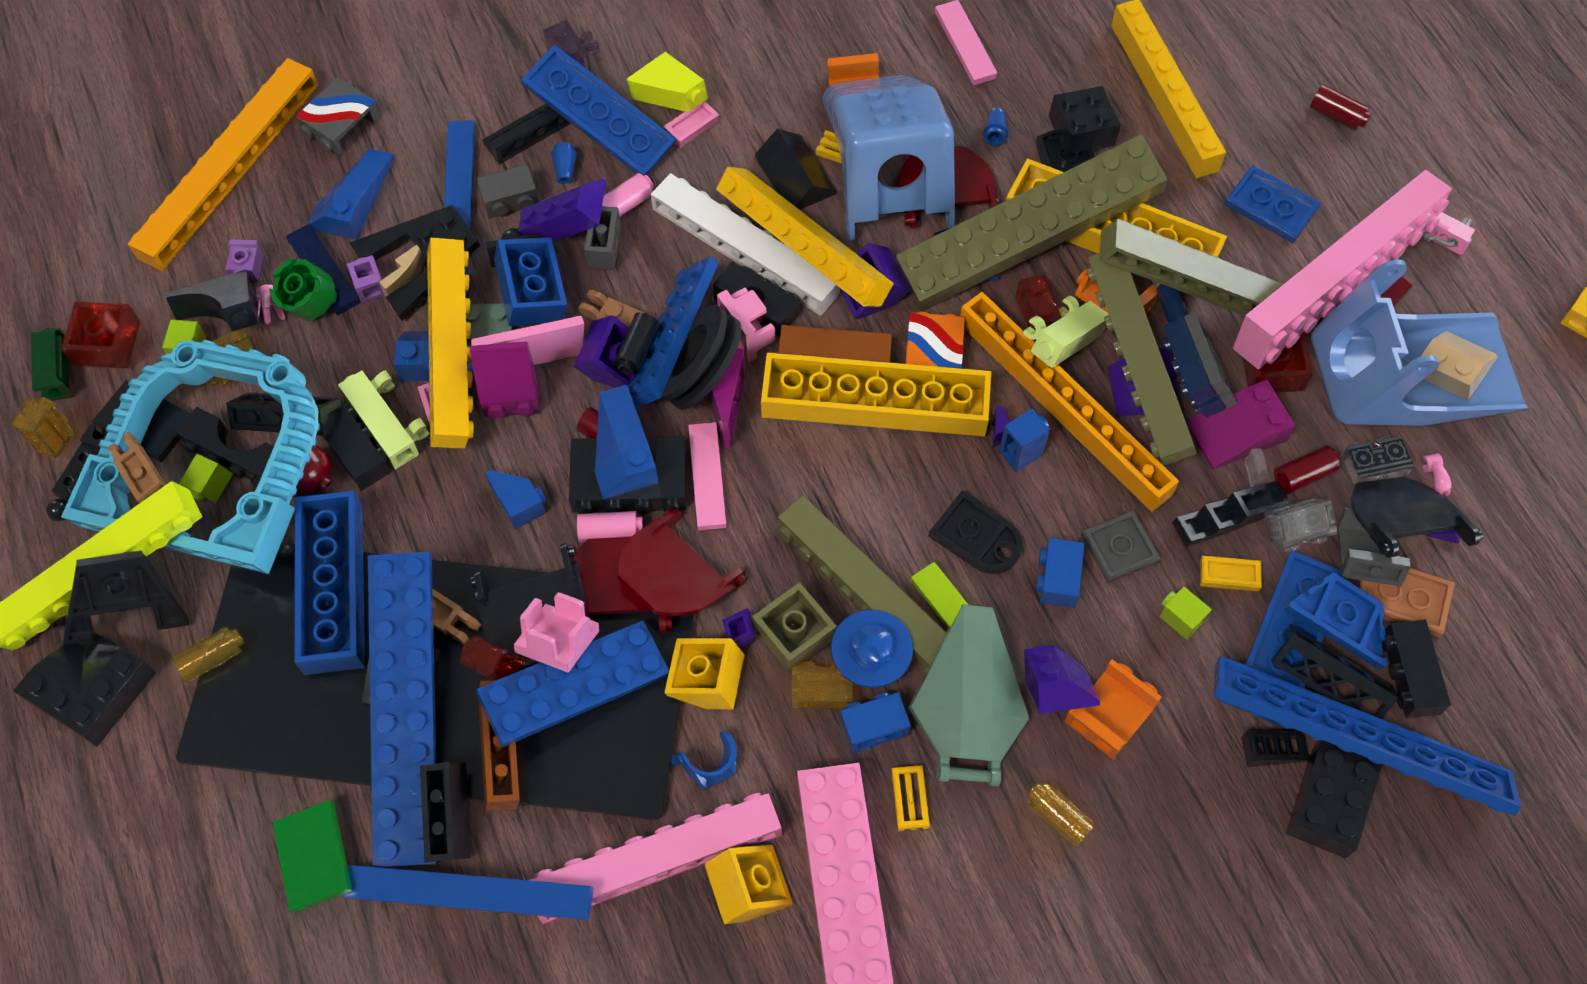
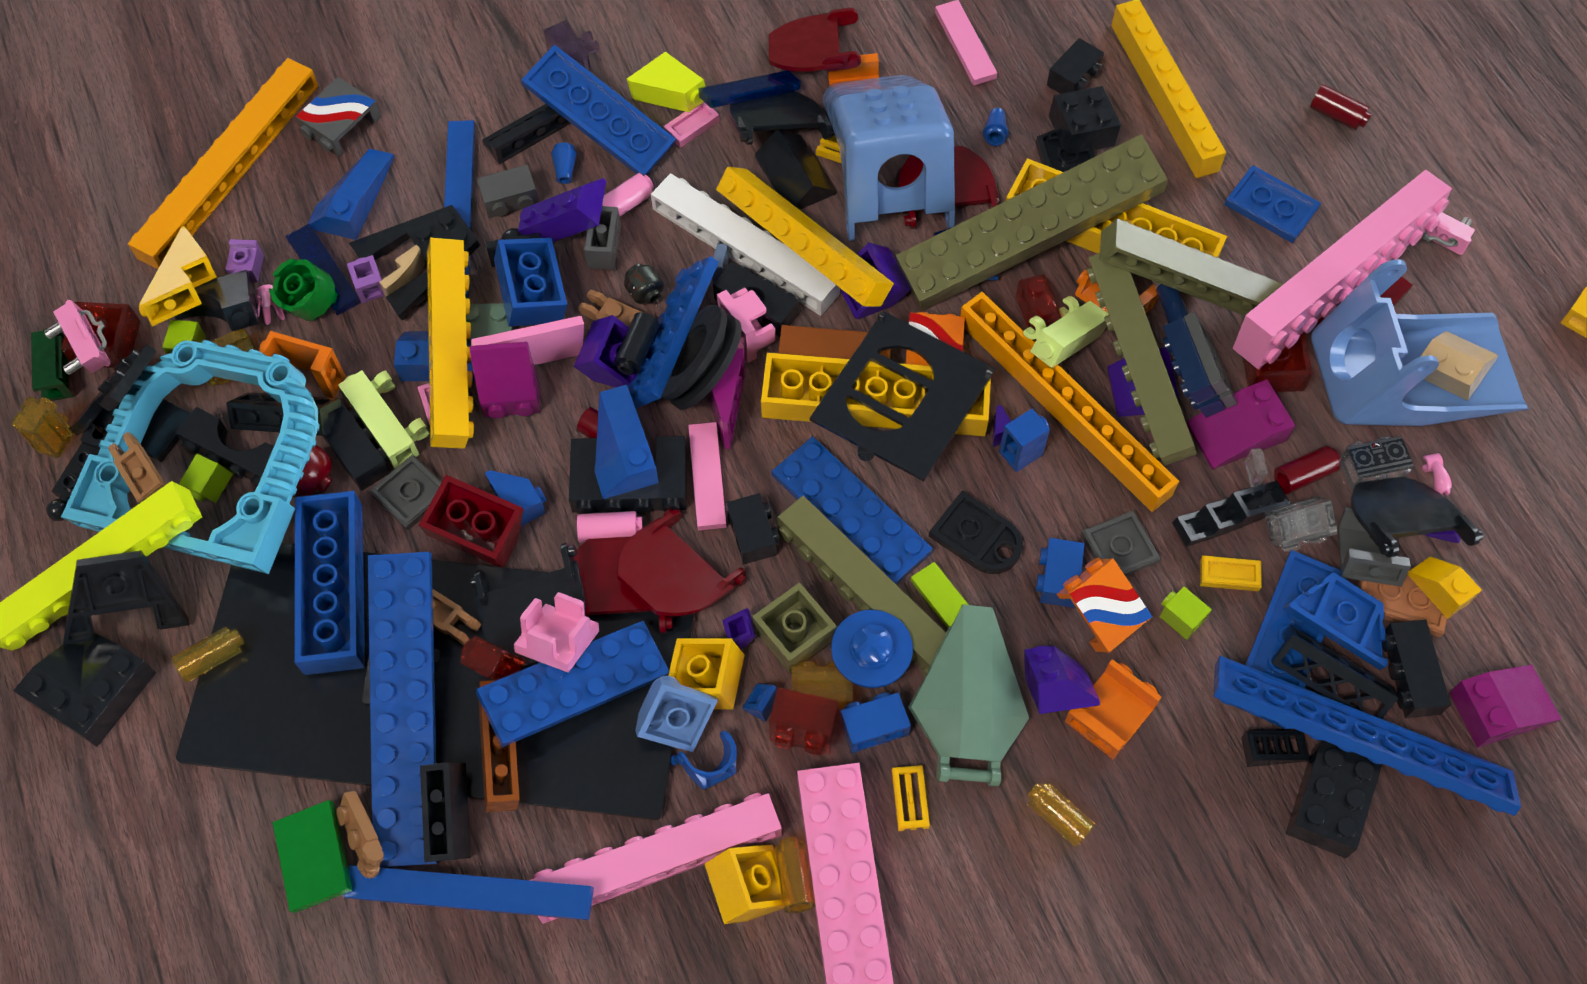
none -> bright pink piece [44,300,110,375]
none -> black wing [68,344,156,436]
none -> yellow slope [139,226,217,327]
none -> orange panel [259,331,346,398]
none -> medium nougat hinge [337,791,384,879]
none -> dark grey tile [369,454,441,531]
none -> dark red slope [418,475,524,568]
none -> pearl dark grey head [624,263,664,304]
none -> medium blue slope [635,676,718,752]
none -> clear blue tile [699,70,801,108]
none -> sand blue tile [712,243,729,281]
none -> black brick [726,493,780,565]
none -> black piece [729,89,835,145]
none -> blue slope [742,684,780,722]
none -> dark red piece [769,8,861,72]
none -> clear red brick [769,687,838,756]
none -> blue plate [771,436,933,585]
none -> clear yellow brick [774,837,815,913]
none -> black door [810,311,995,482]
none -> black brick [1047,38,1104,94]
none -> panel [1057,557,1153,653]
none -> yellow slope [1407,556,1482,619]
none -> magenta slope [1449,665,1561,748]

